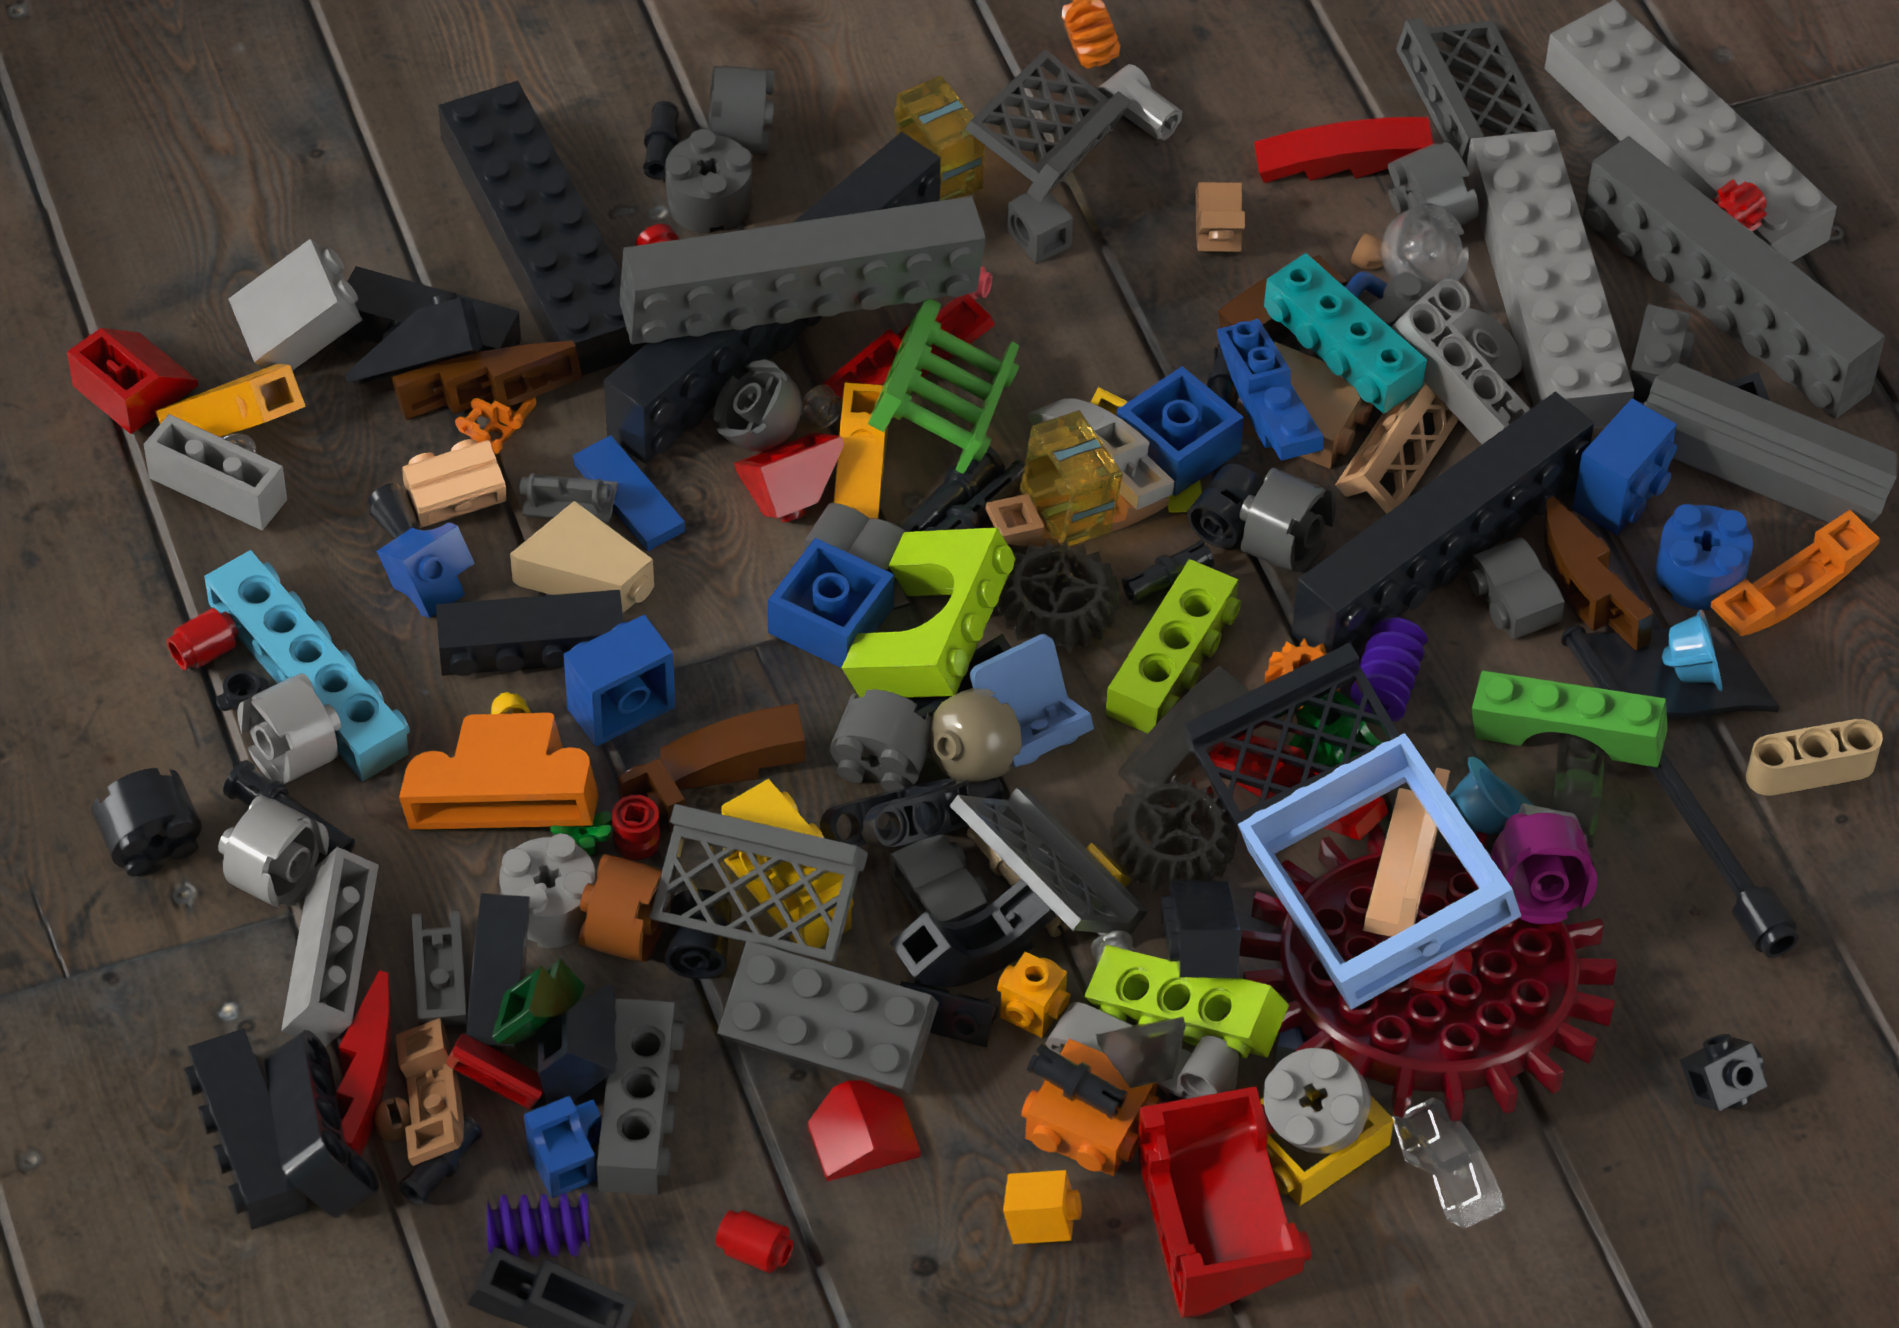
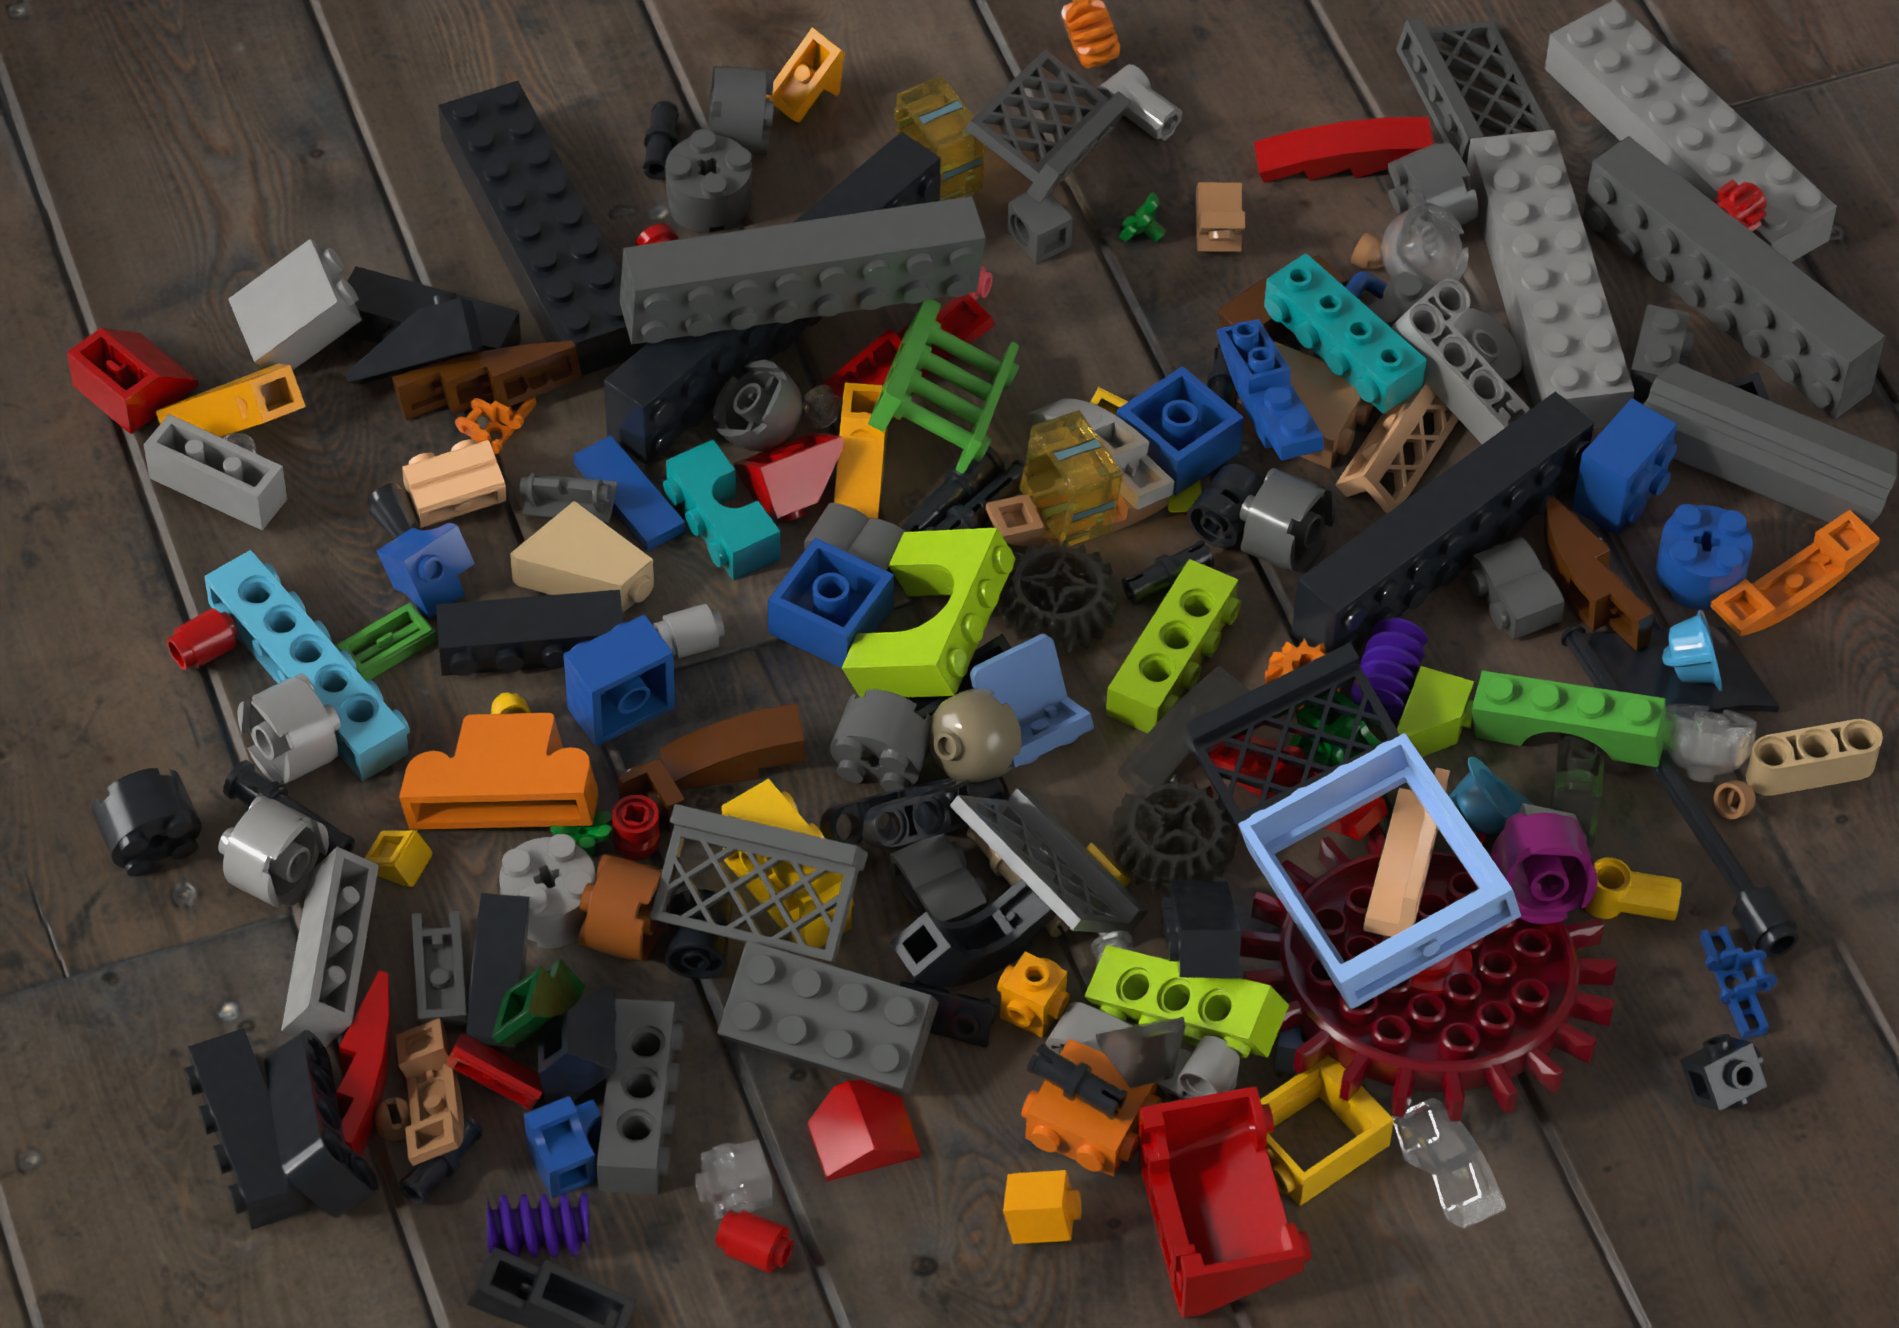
black plate [216,670,269,711] -> none
light grey brick [1264,1048,1371,1154] -> none
none -> bright green tile [335,602,437,681]
none -> yellow slope [365,830,433,887]
none -> light grey brick [653,603,725,660]
none -> teal arch [663,440,781,581]
none -> clear brick [695,1139,772,1220]
none -> light orange slope [766,28,845,123]
none -> green plant [1118,192,1166,242]
none -> lime slope [1397,666,1474,757]
none -> yellow piece [1584,857,1682,921]
none -> clear cylinder [1663,704,1757,782]
none -> blue piece [1699,925,1777,1040]
none -> medium nougat hinge [1714,780,1756,820]

